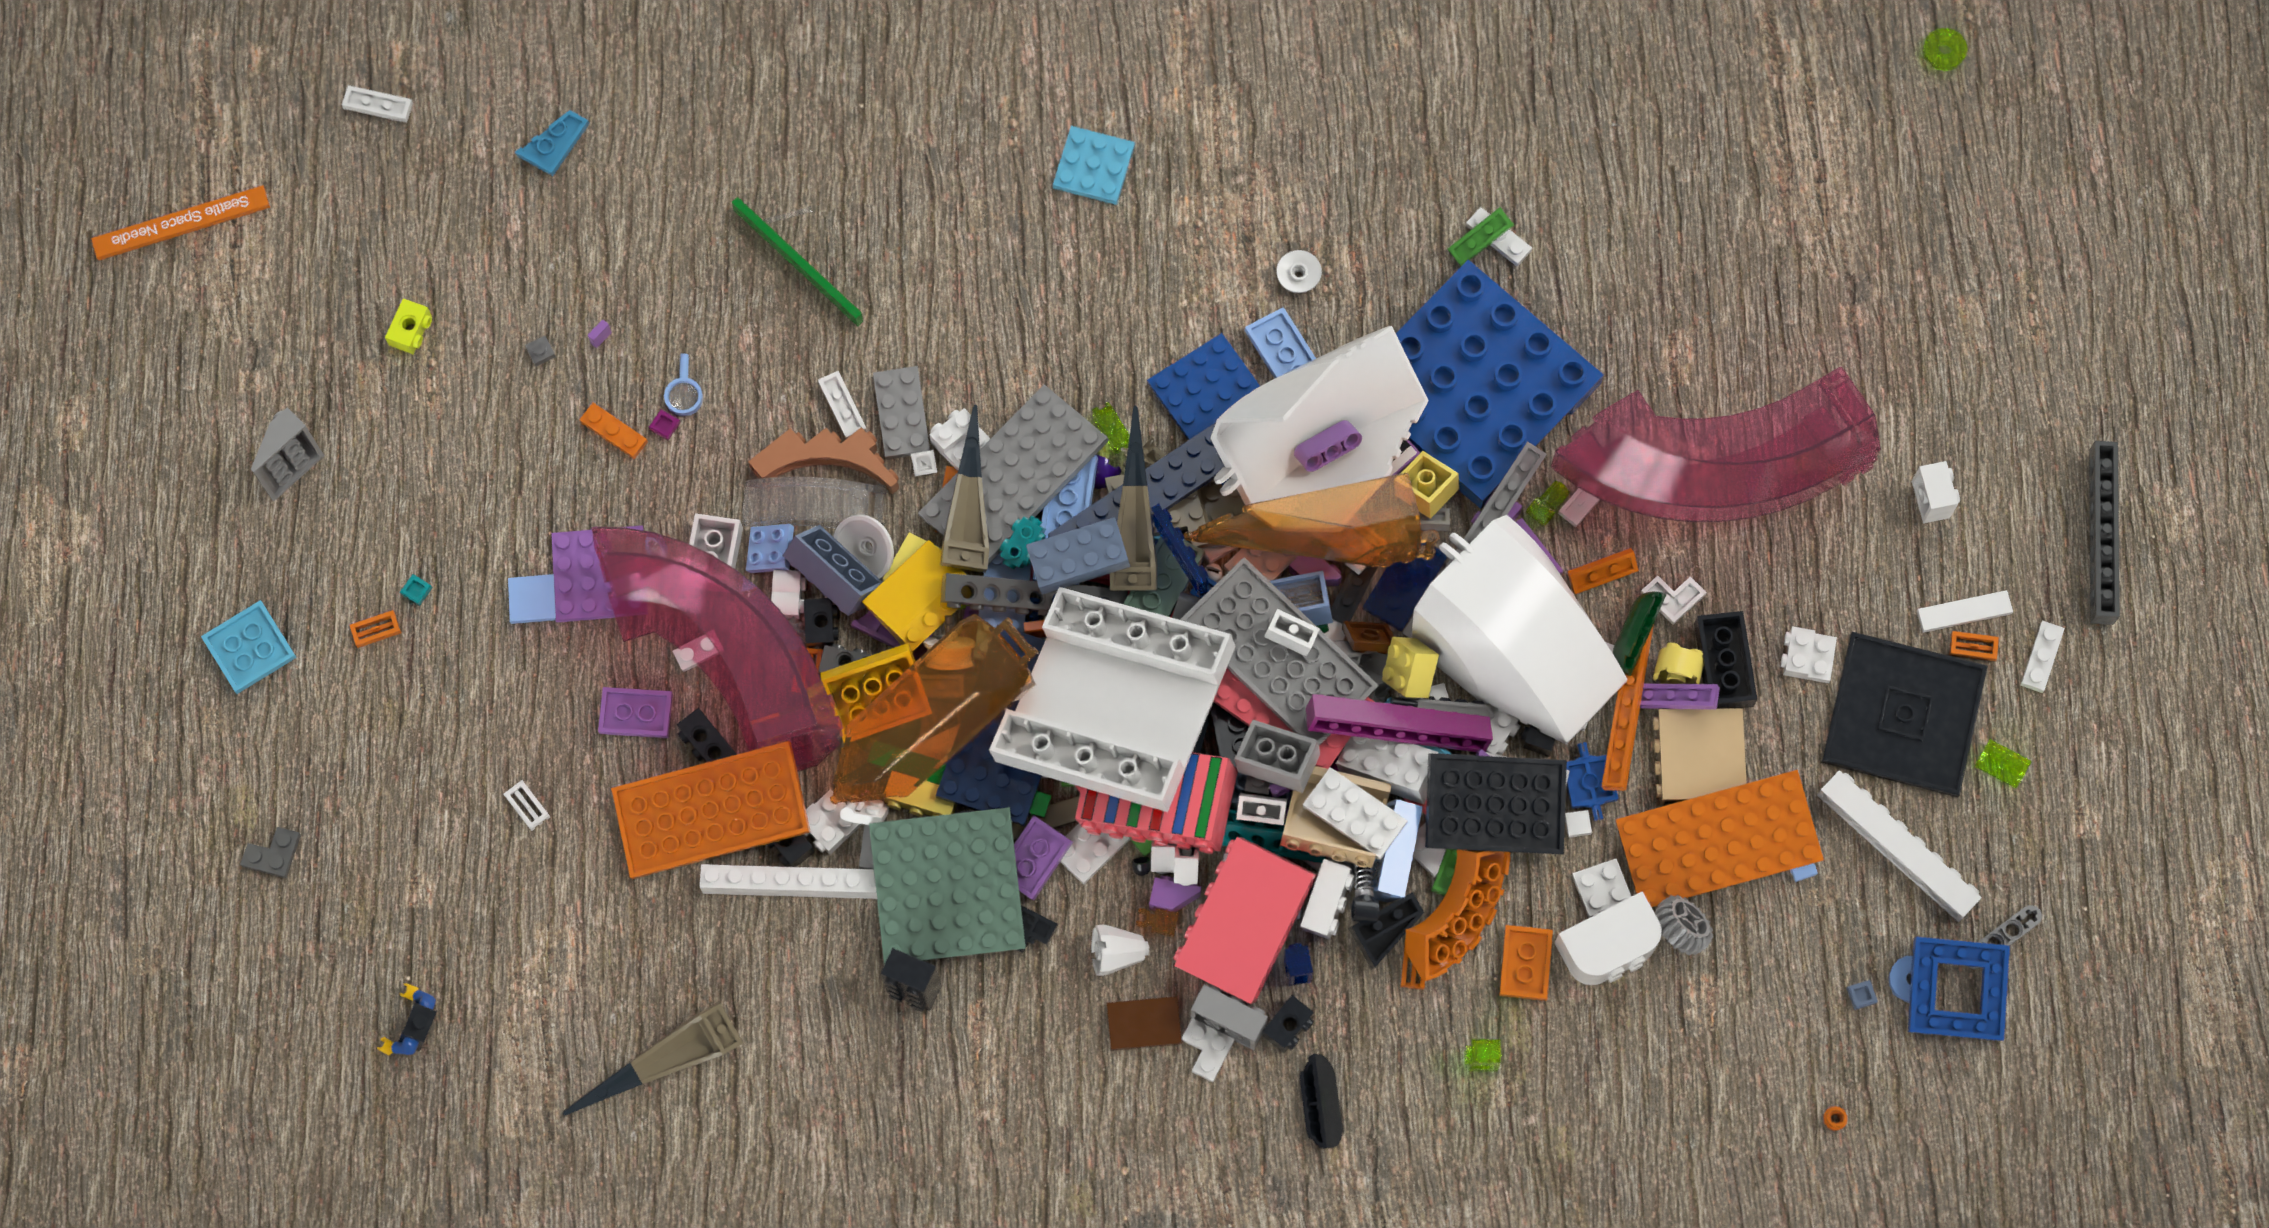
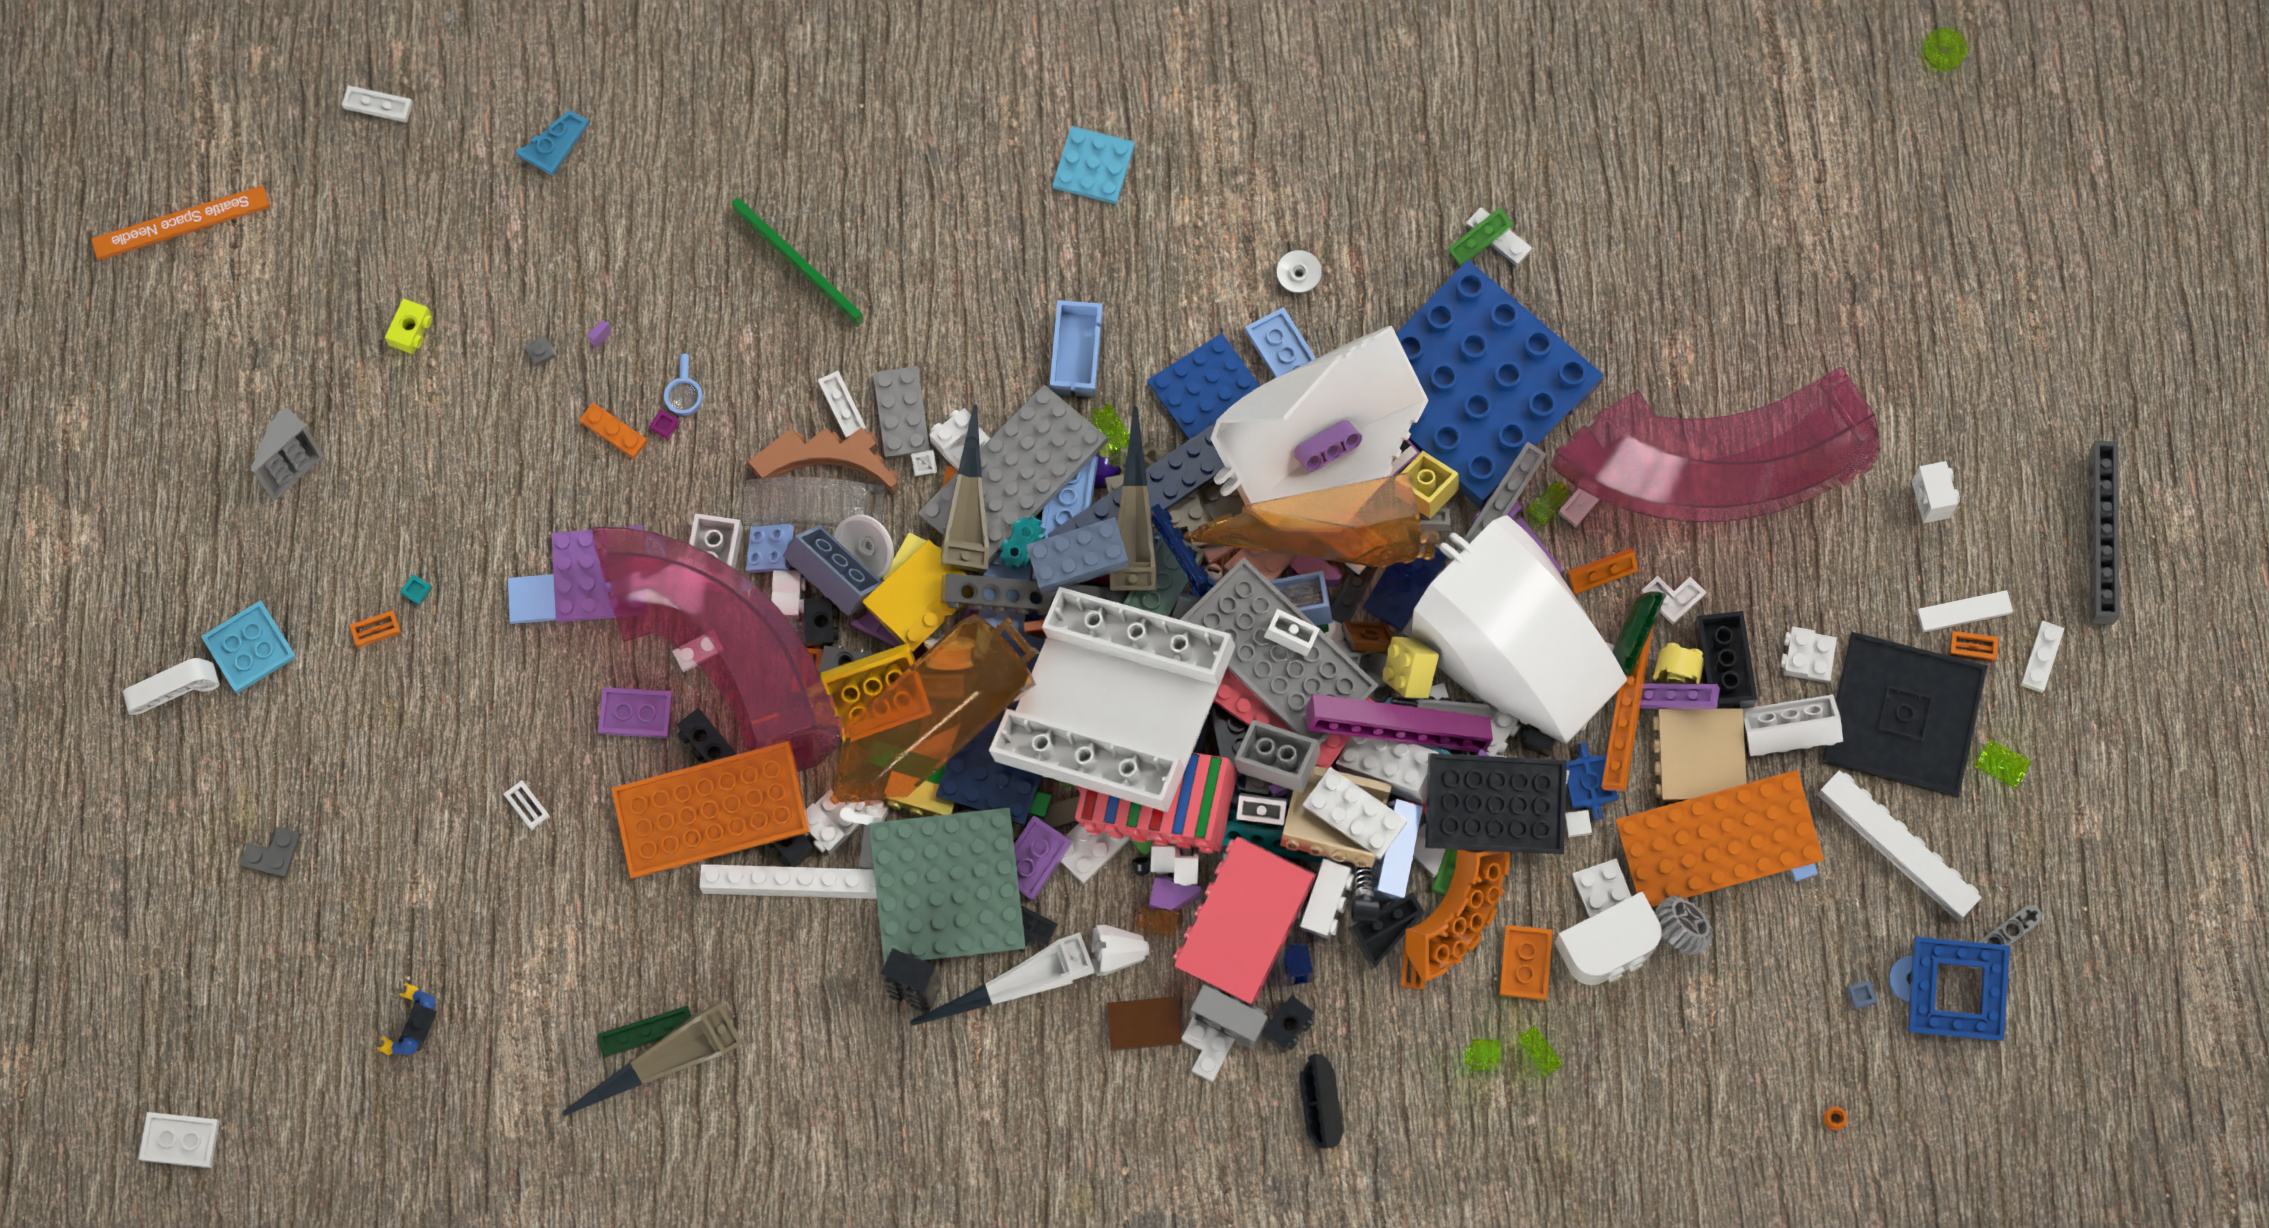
none -> white beam [123,658,220,715]
none -> white plate [139,1112,220,1168]
none -> dark green tile [597,1006,692,1058]
none -> white plate [910,933,1095,1025]
none -> light blue piece [1050,300,1103,398]
none -> clear neon green hinge [1516,1025,1564,1079]
none -> white slope [1743,695,1843,756]

